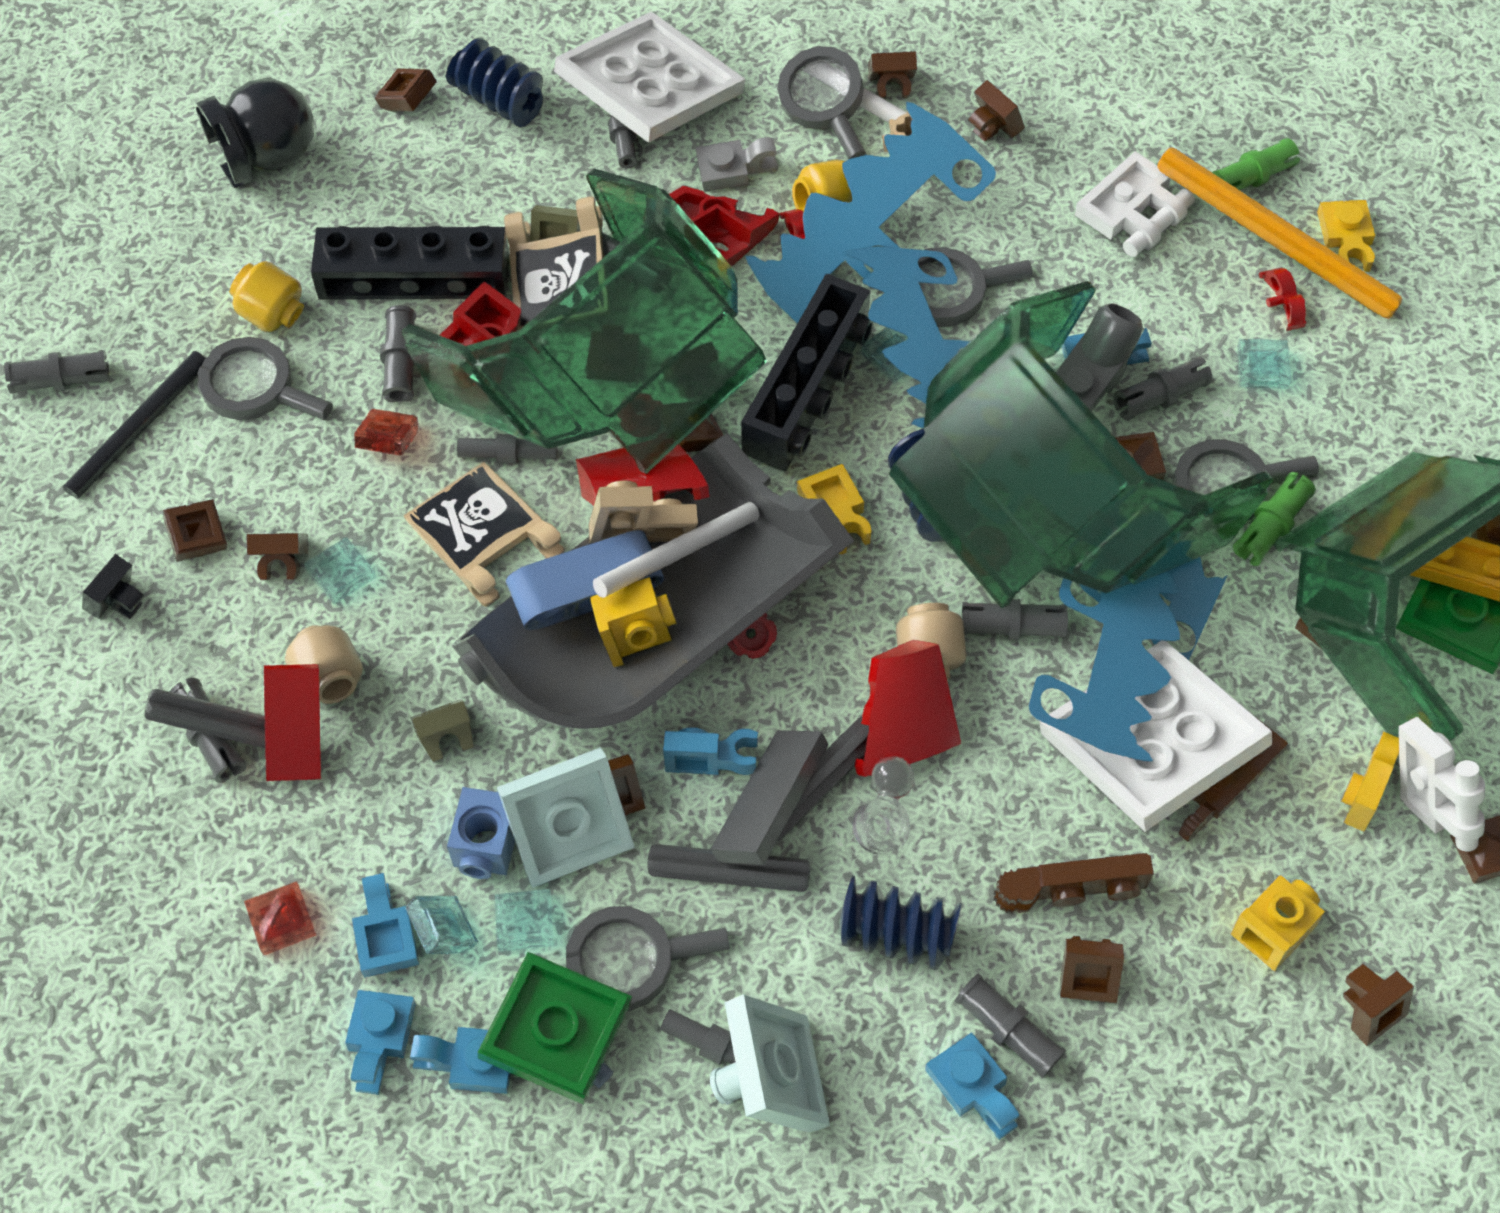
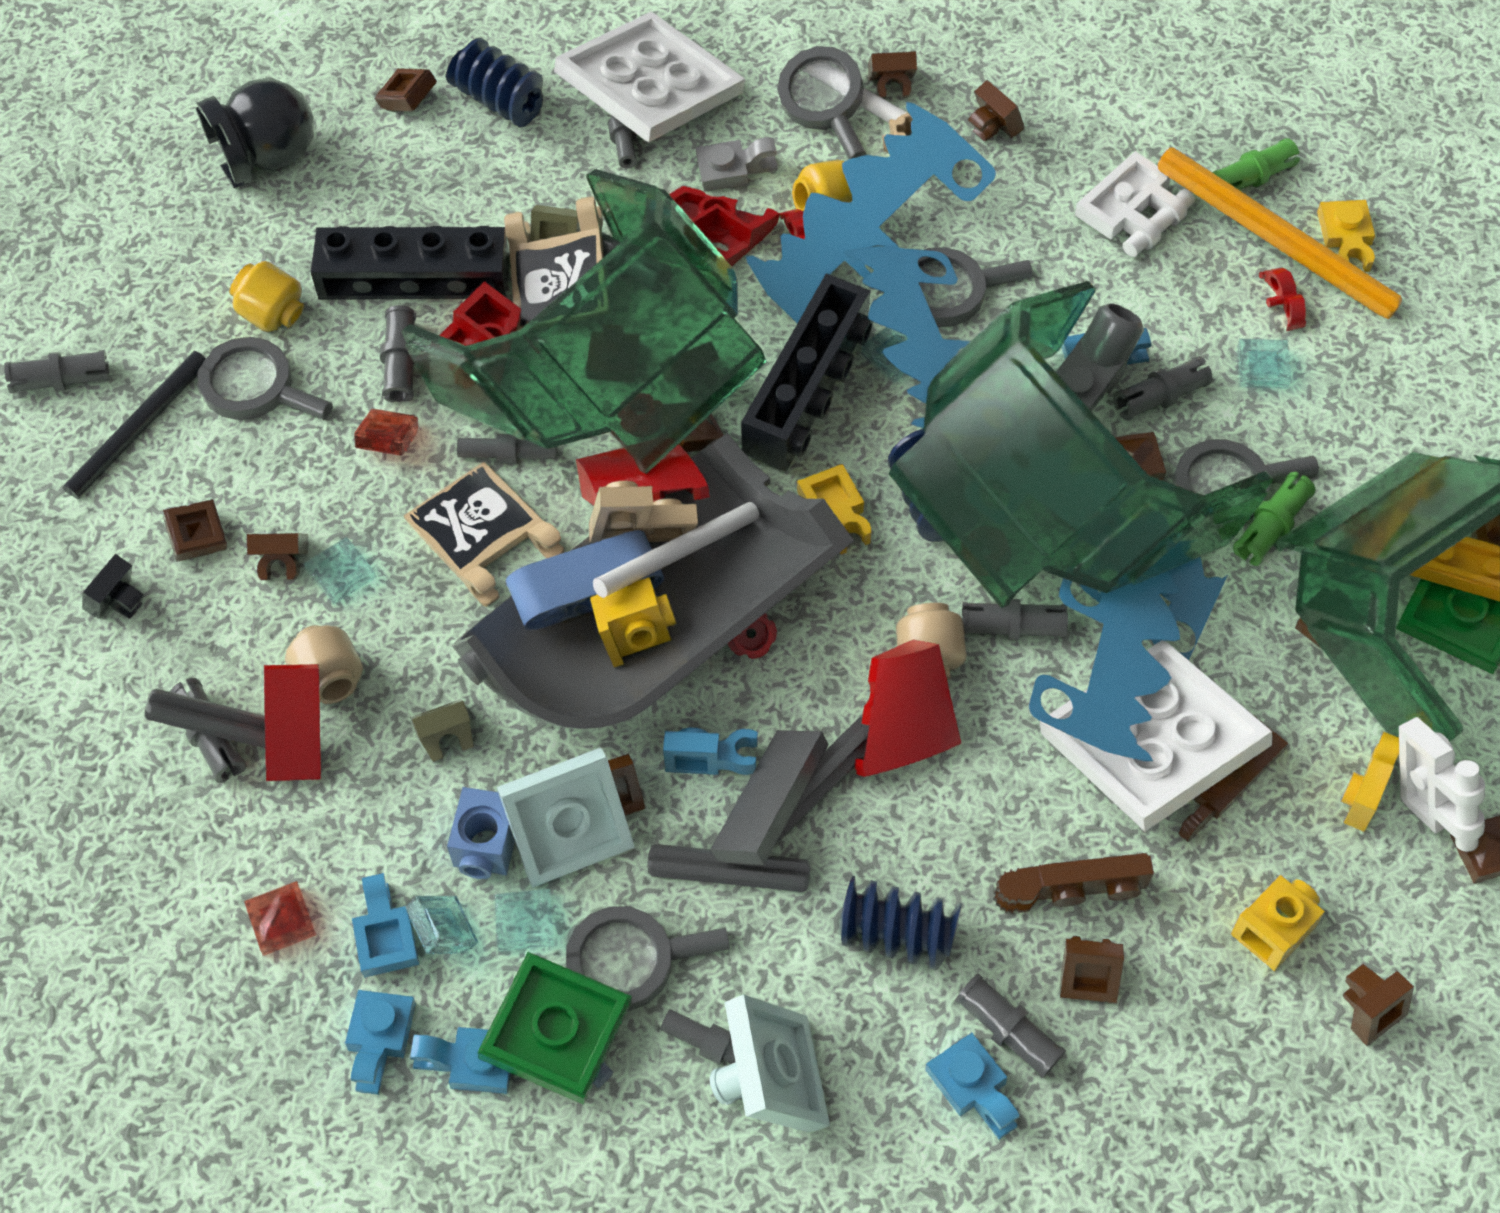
clear plate [852,756,915,854] -> none

